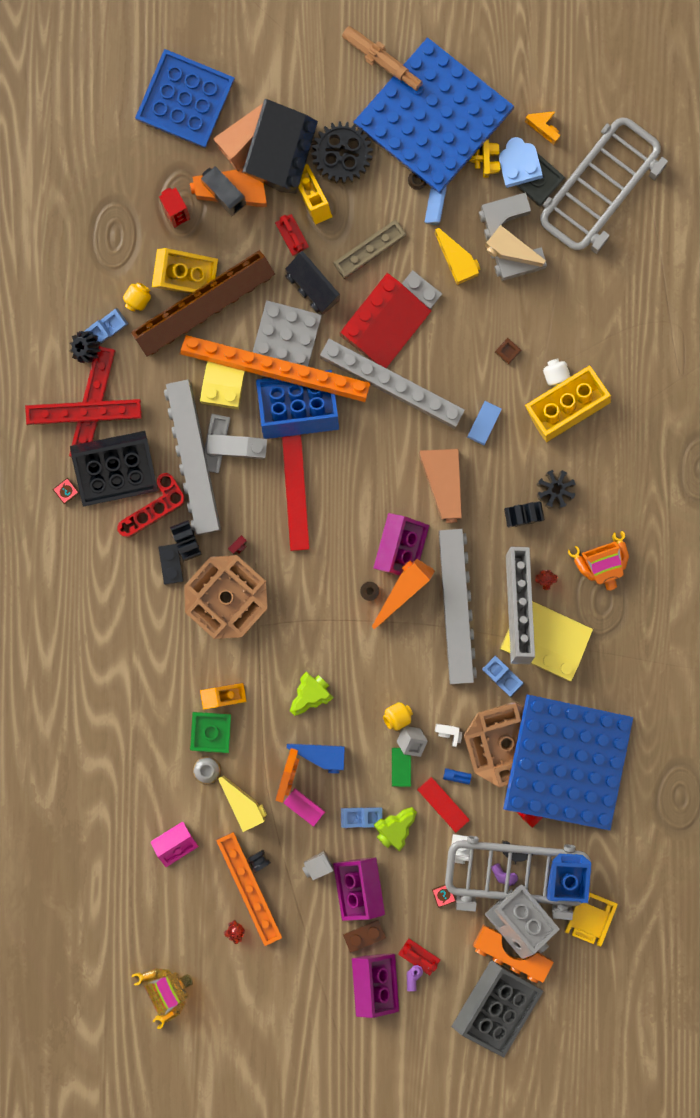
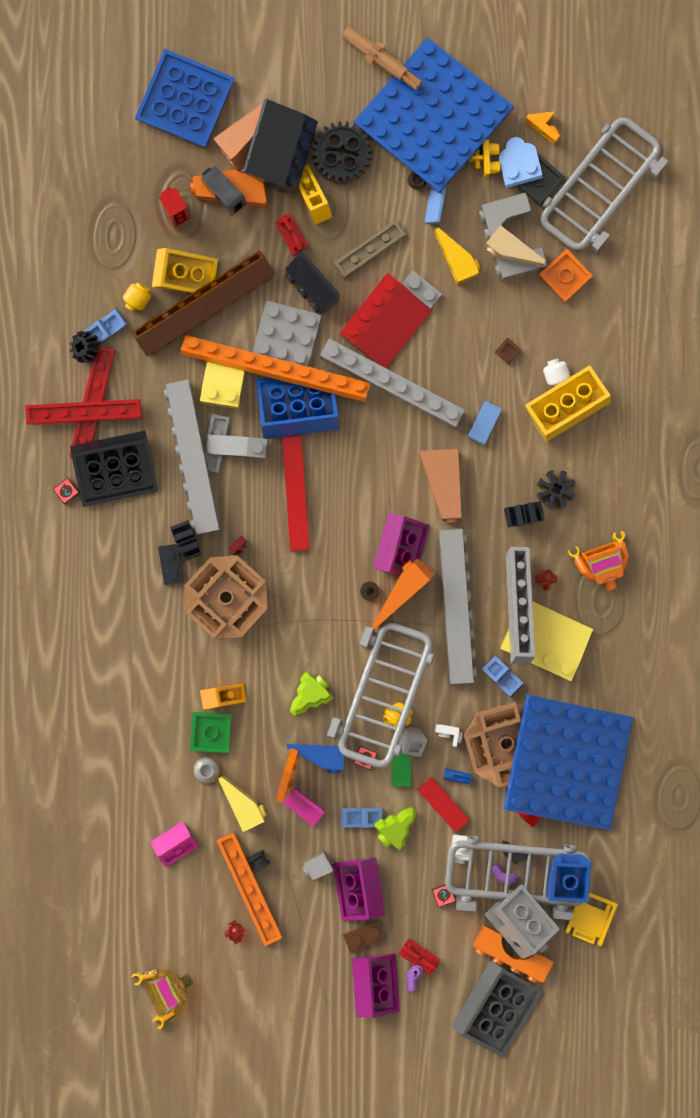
red beam [117,473,185,538] -> none
none -> light grey bar [327,623,434,768]
none -> tile [353,746,378,771]
none -> orange plate [538,248,593,303]

